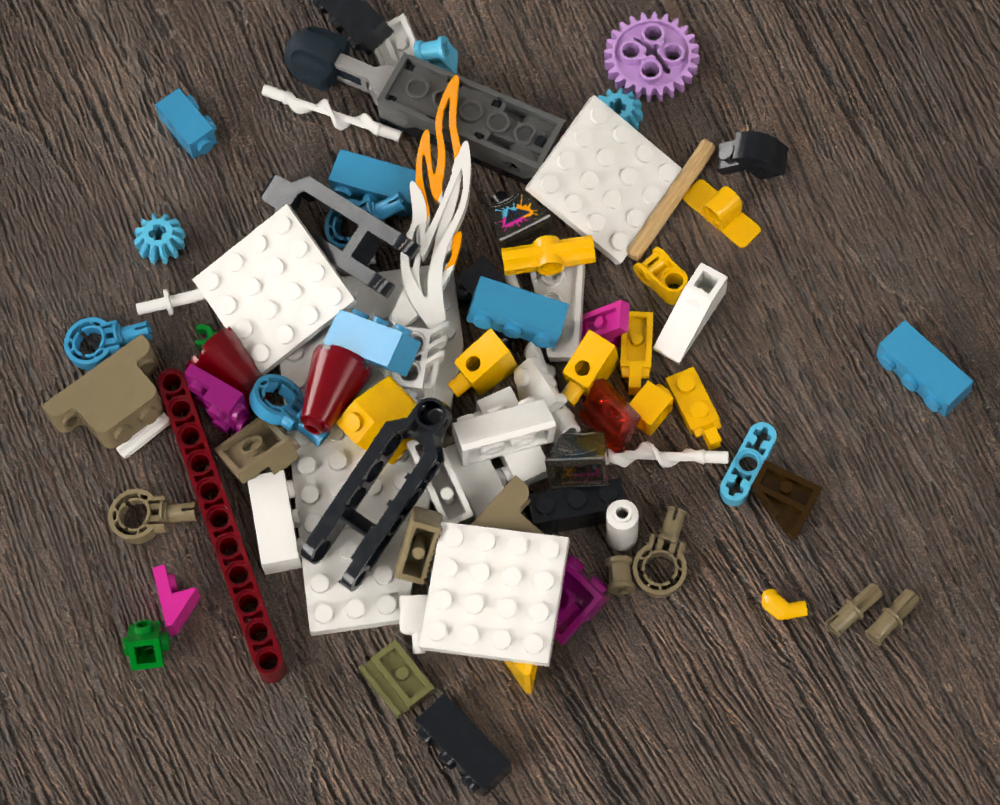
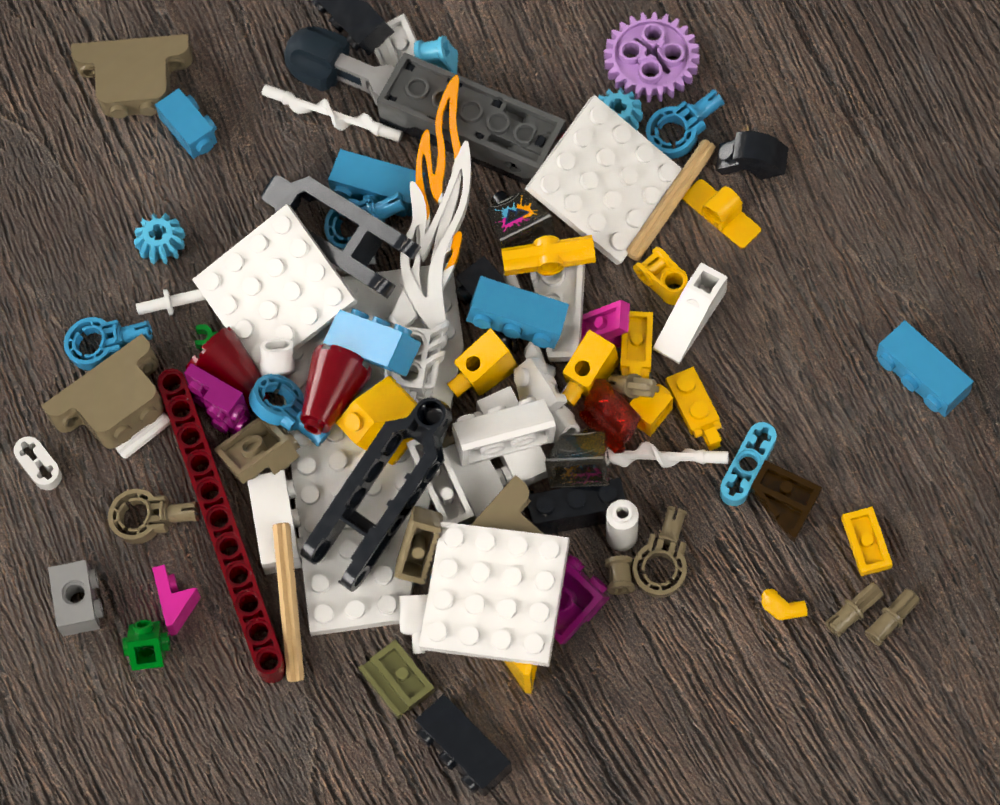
none -> white beam [14,436,62,490]
none -> light grey brick [48,560,104,637]
none -> dark tan brick [71,34,193,119]
none -> white piece [259,338,295,393]
none -> tan axle [273,523,305,682]
none -> dark tan axle [607,374,659,399]
none -> dark azure pin [646,89,725,159]
none -> yellow plate [841,506,893,577]

